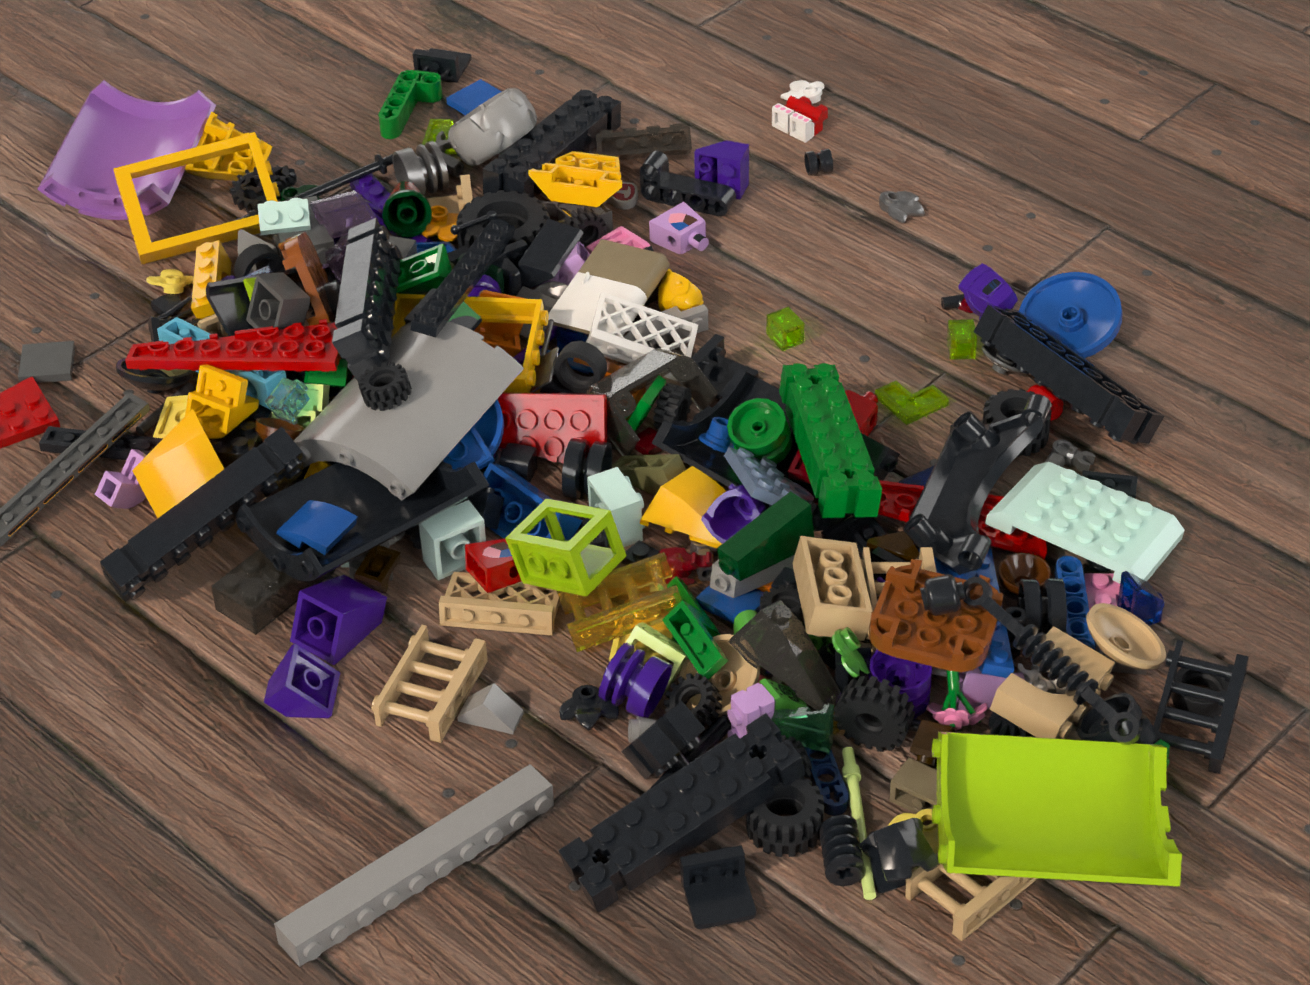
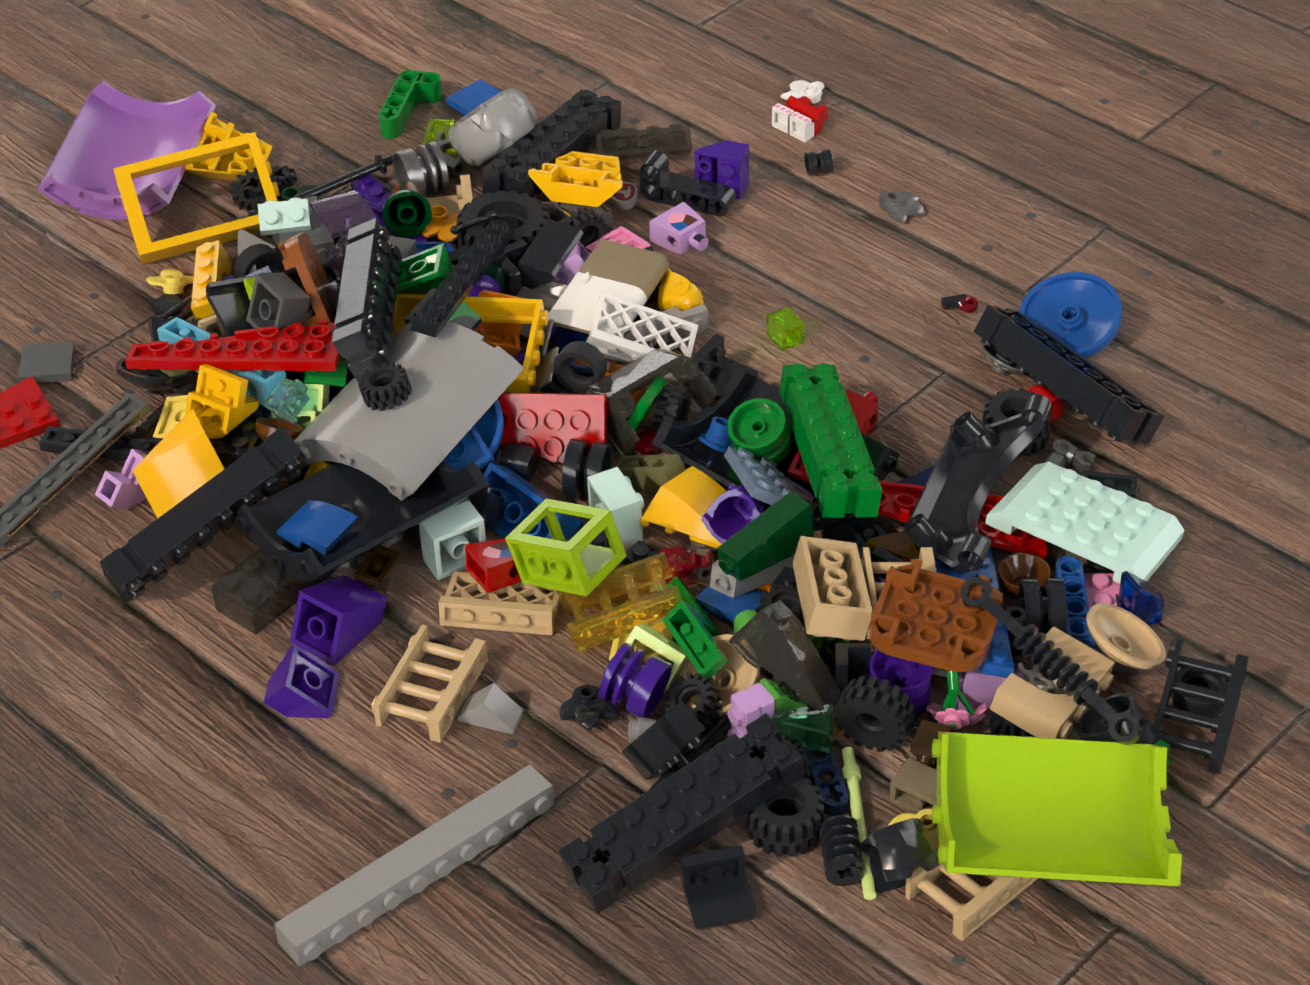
black bracket [413,48,472,83] -> none
bright green plate [832,627,870,678] -> none
clear neon green tile [875,380,949,425] -> none
black head [920,574,966,616] -> none
clear neon green brick [947,319,977,360] -> none
dark purple helmet [958,263,1018,320] -> none

